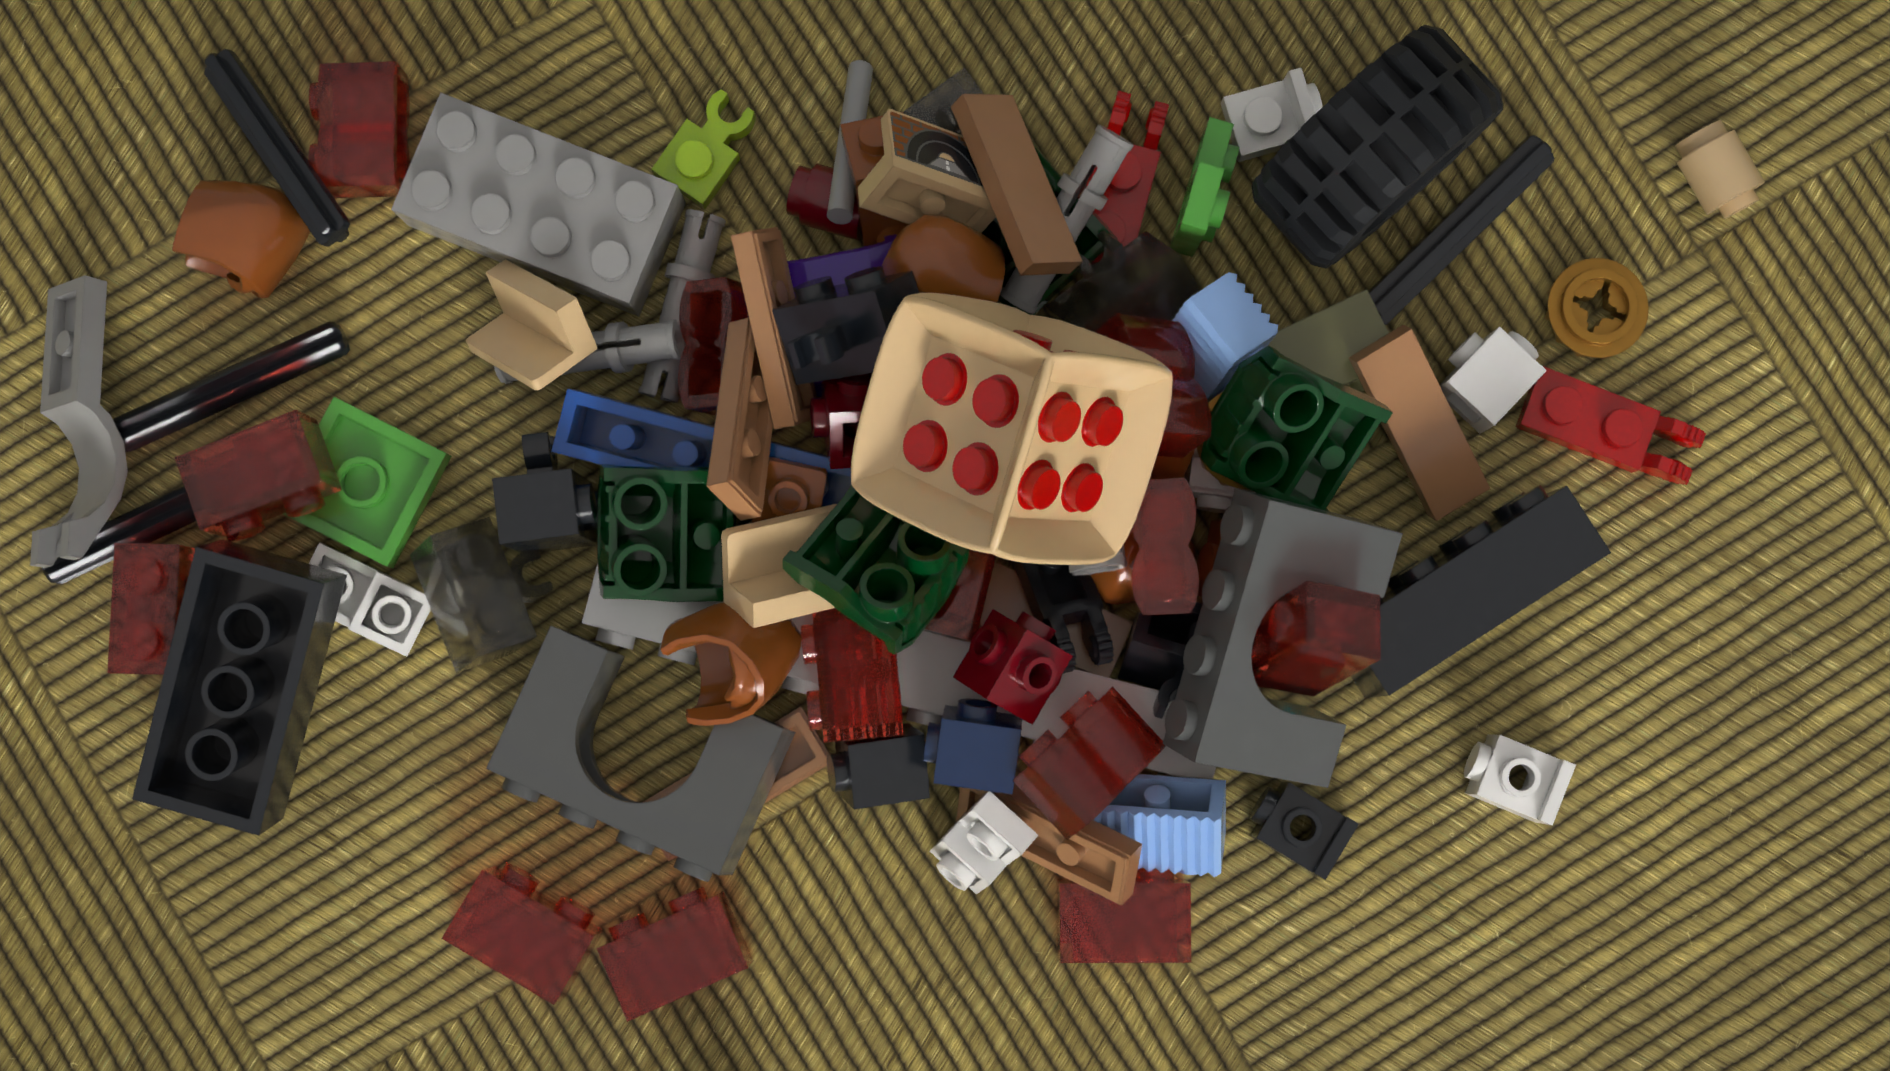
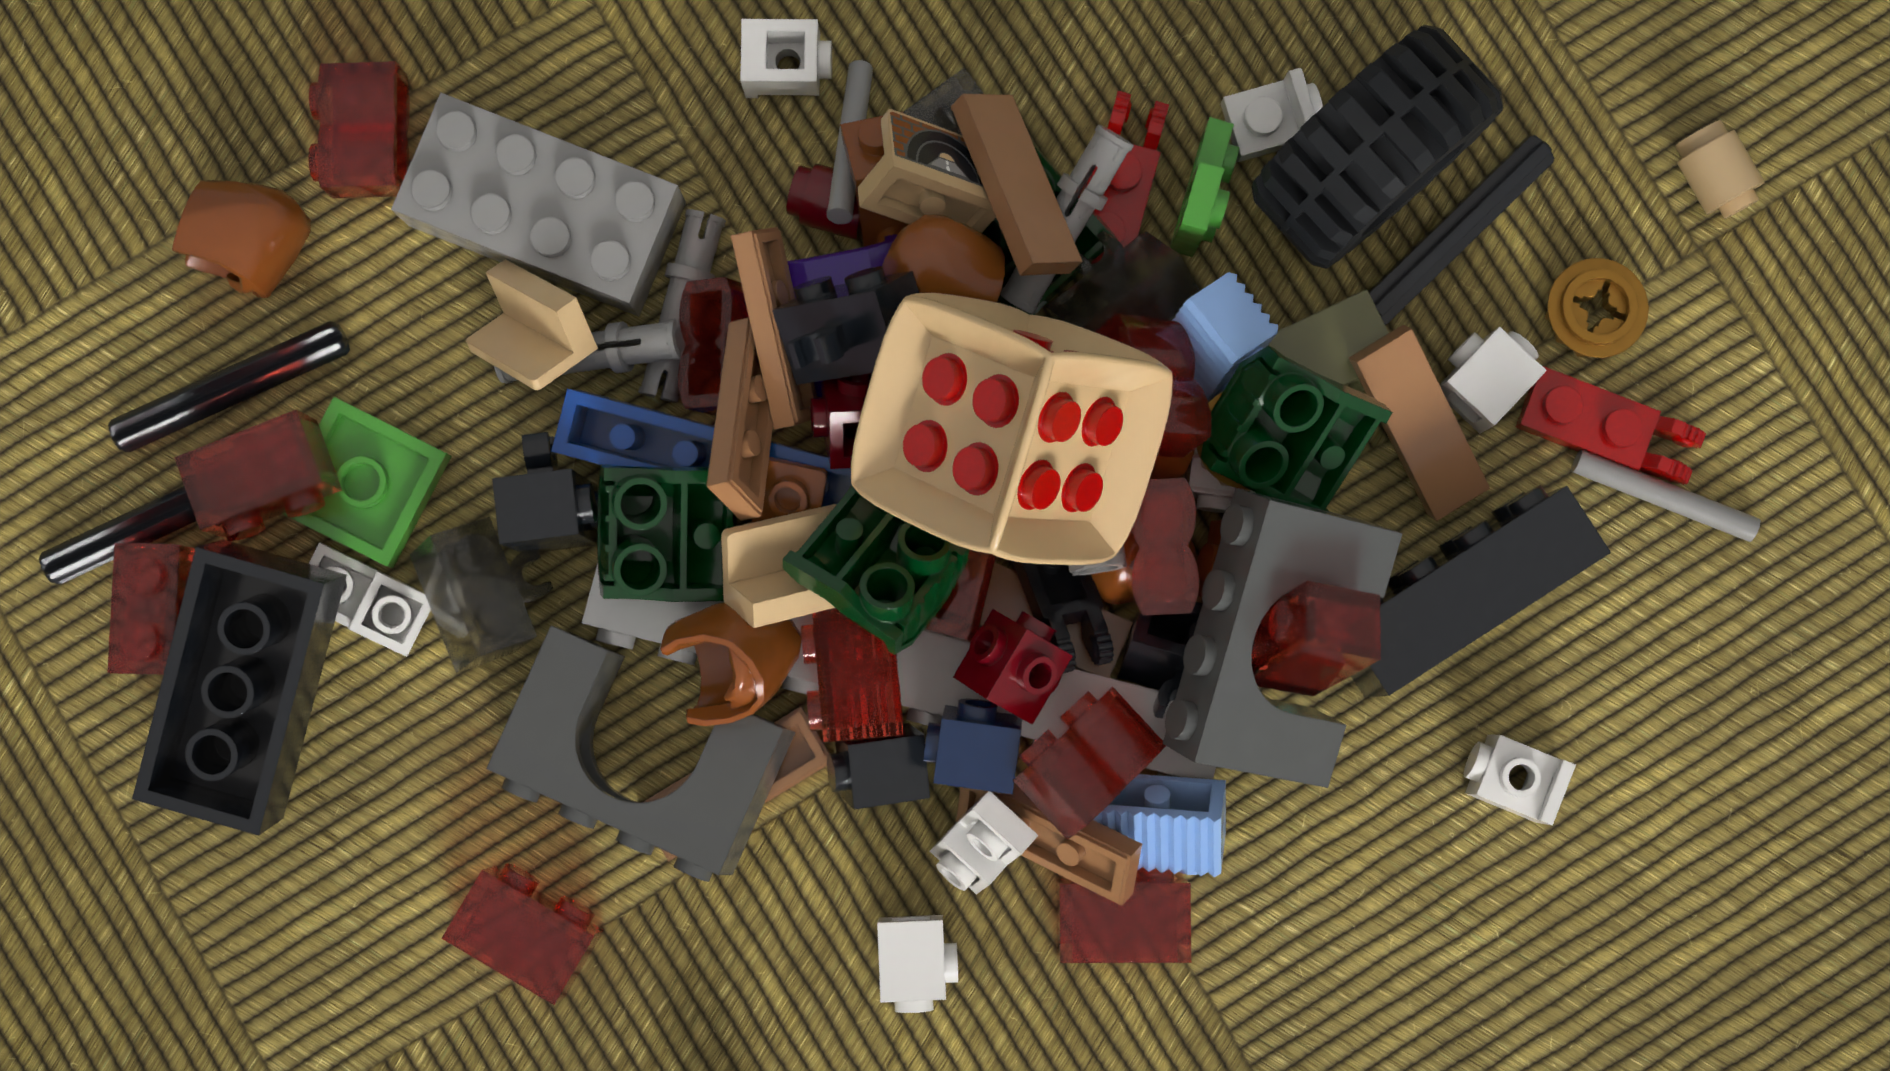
light grey piece [30,275,128,568] -> none
black axle [204,49,350,247] -> none
clear red brick [597,886,754,1022] -> none
lime plate [651,89,756,209] -> none
black brick [1249,781,1359,880] -> none
none -> white brick [740,19,832,98]
none -> white brick [877,915,958,1013]
none -> light grey bar [1571,450,1761,542]

